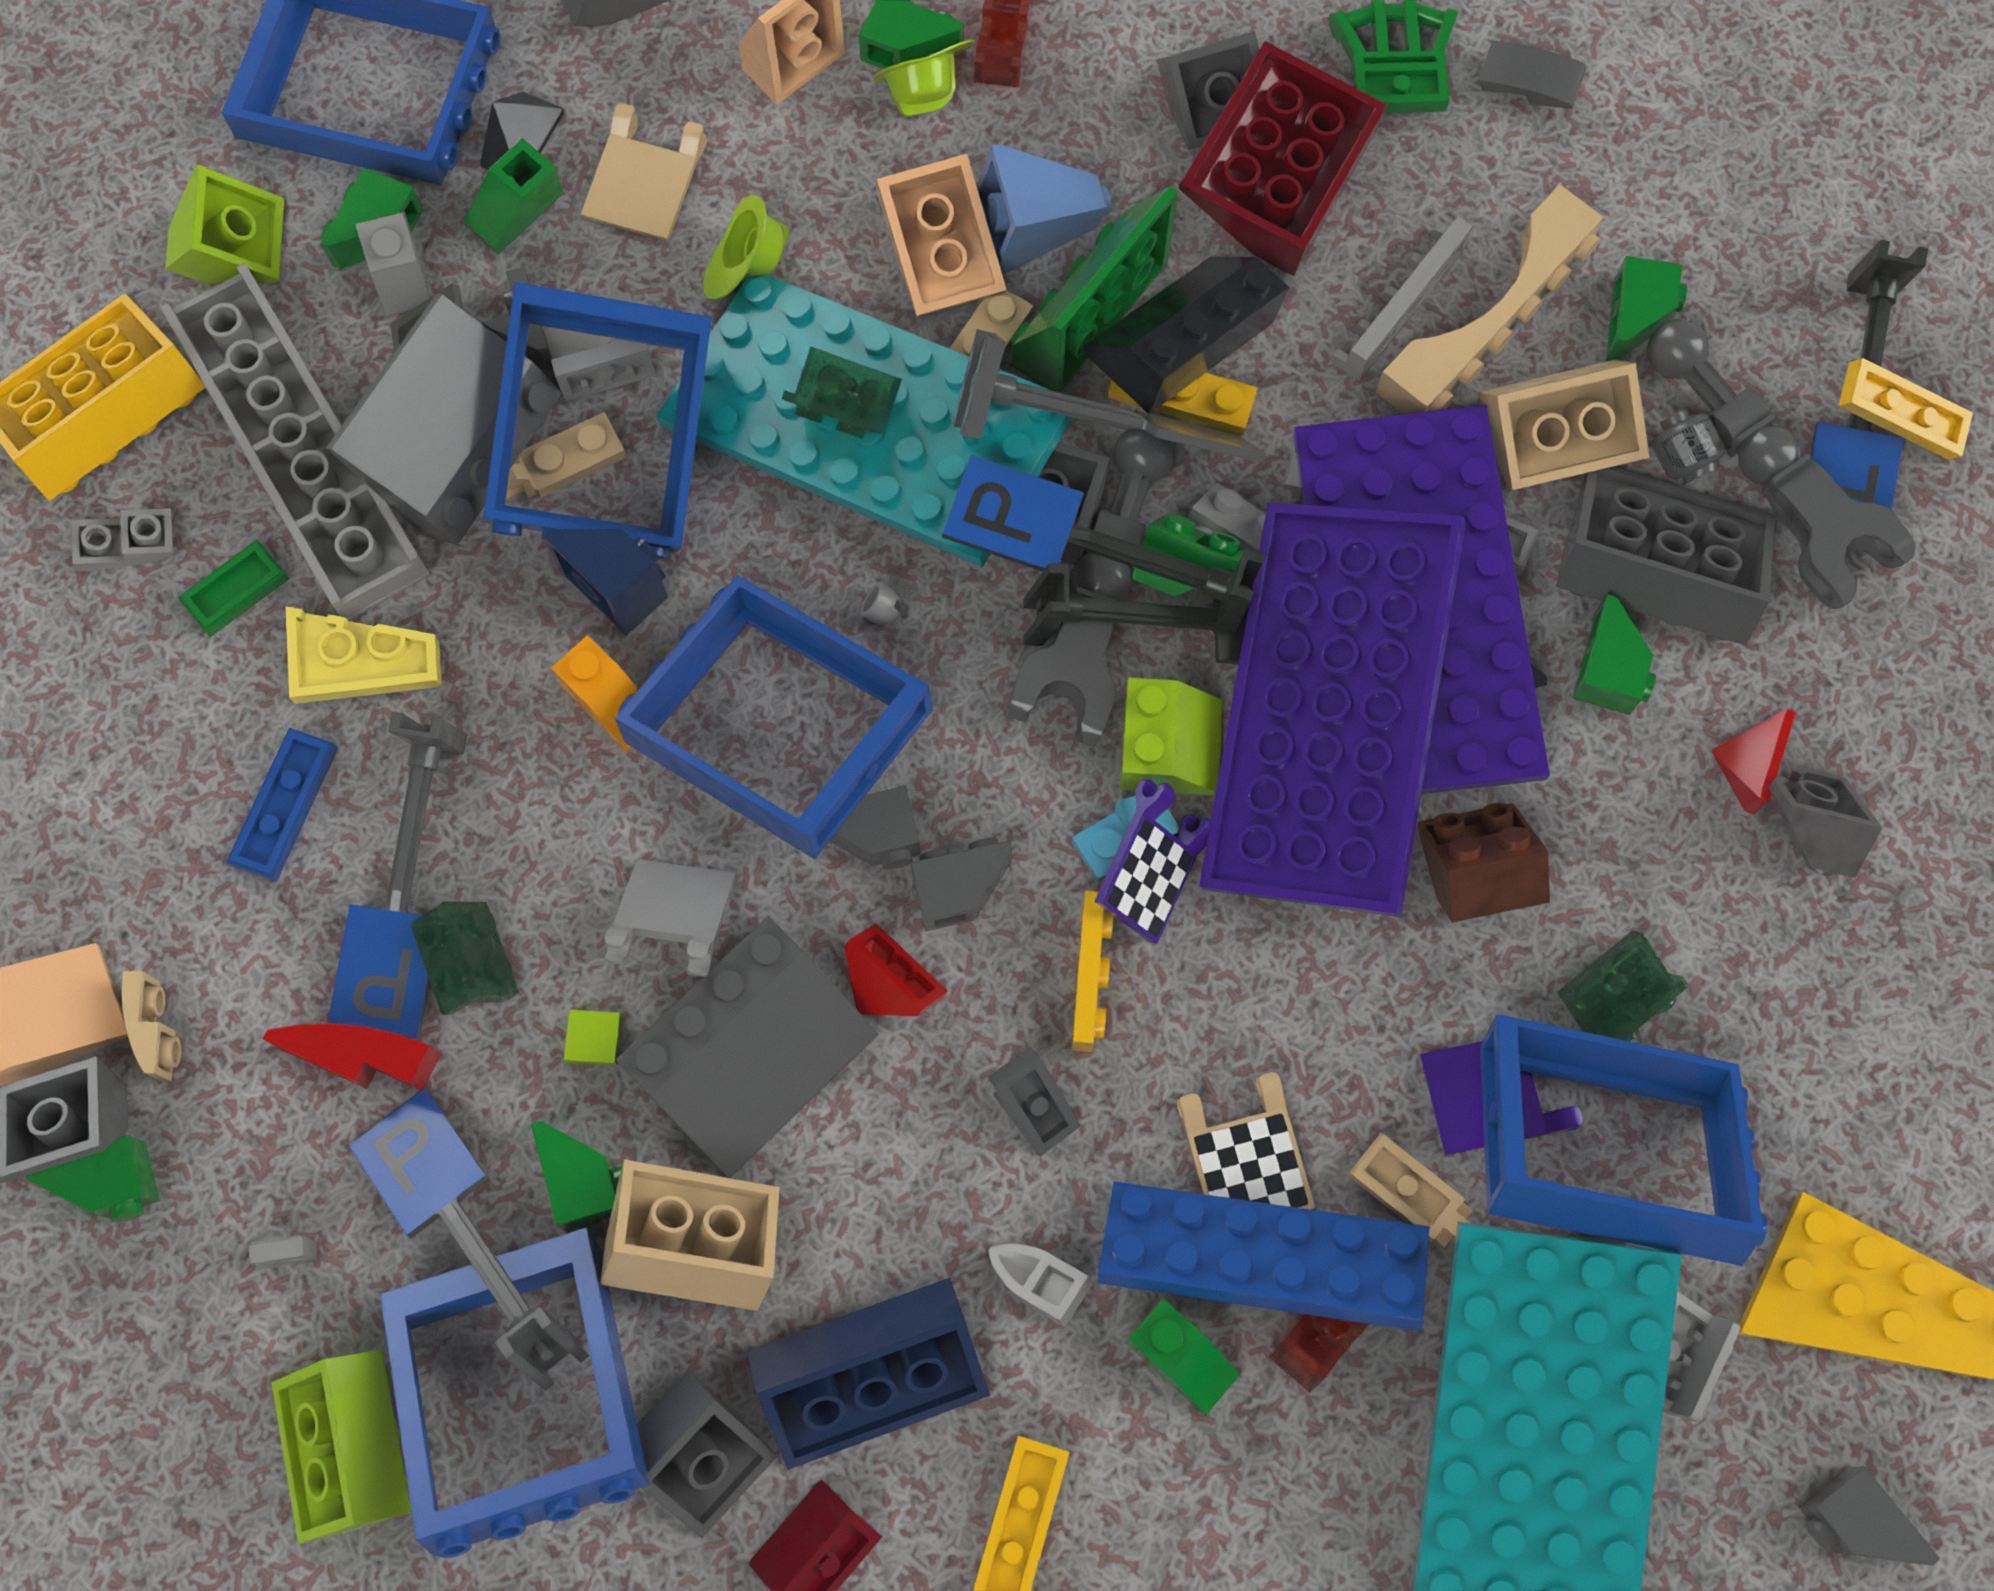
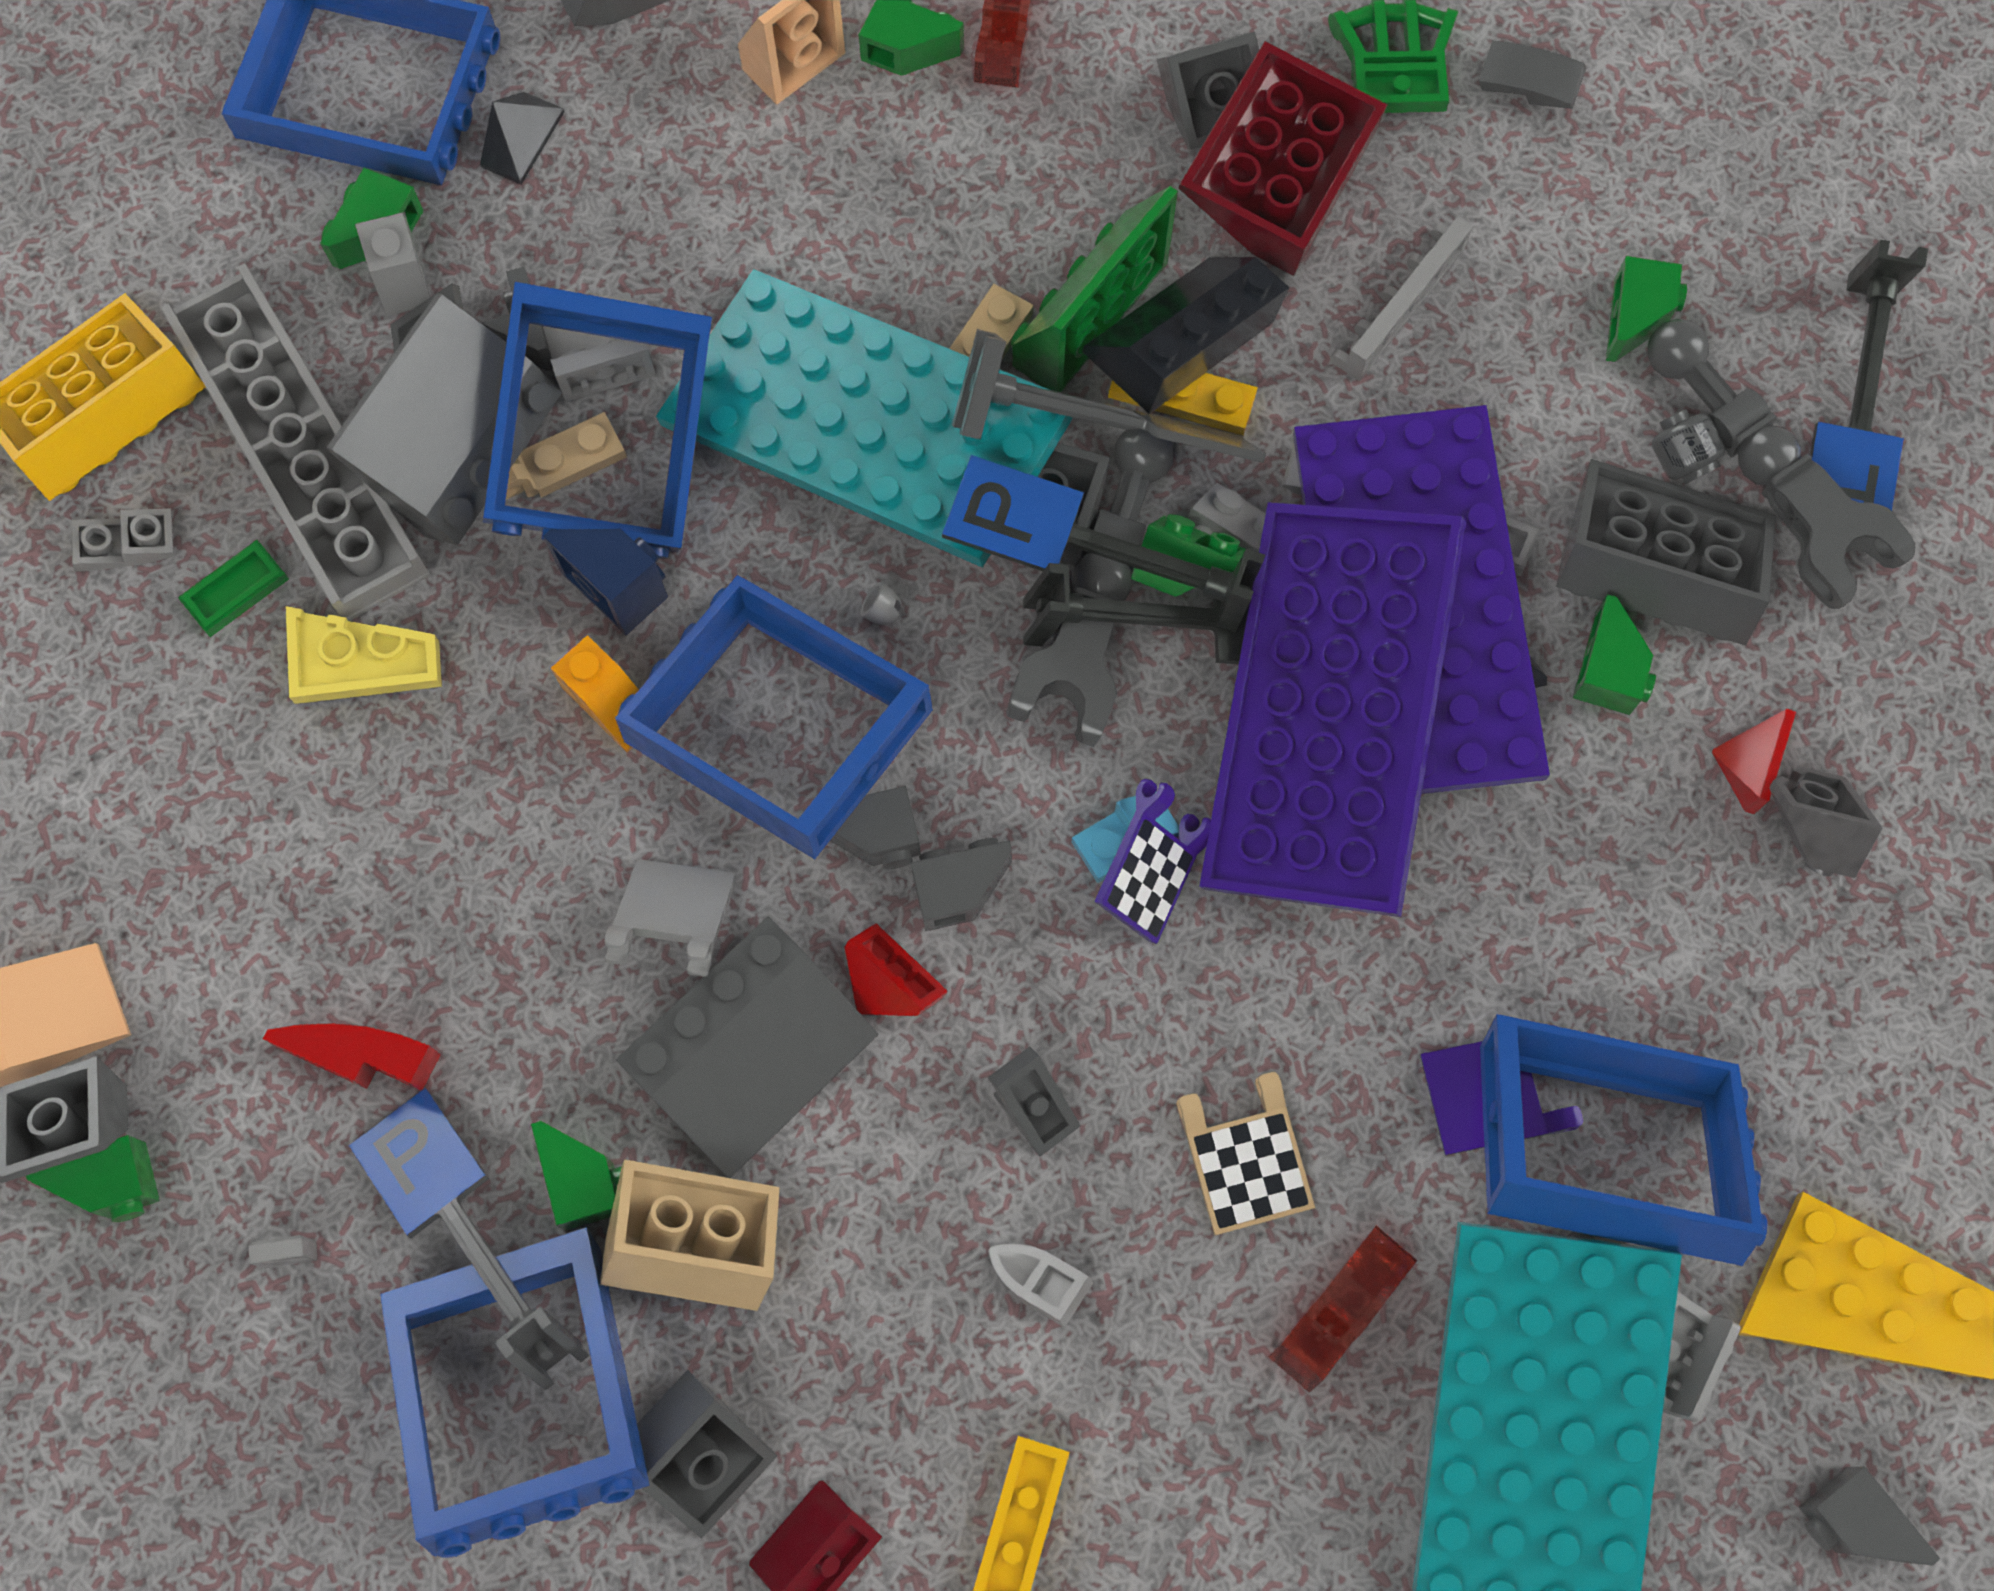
tan slope [122,971,181,1082] -> none
lime slope [165,165,284,284] -> none
blue tile [226,728,338,882] -> none
lime slope [271,1350,412,1545] -> none
piece [328,712,467,1039] -> none
clear green bracket [411,901,519,1015] -> none
green slope [464,138,563,254] -> none
lime tile [563,1010,623,1066] -> none
tan flag [580,103,707,242] -> none
lime piece [703,195,789,301] -> none
dark blue slope [747,1277,990,1470] -> none
clear green bracket [781,346,902,439] -> none
lime piece [873,39,975,117] -> none
light nougat slope [877,154,1007,317] -> none
medium blue slope [977,144,1111,275] -> none
yellow plate [1072,891,1113,1052] -> none
blue plate [1098,1182,1430,1331] -> none
lime slope [1120,677,1223,796] -> none
green slope [1125,1298,1241,1416] -> none
tan hinge [1347,1133,1472,1248] -> none
tan arch [1375,184,1604,414] -> none
copper slope [1417,803,1550,923] -> none
tan slope [1479,360,1650,490] -> none
clear green bracket [1557,930,1689,1042] -> none
yellow plate [1838,358,1973,460] -> none

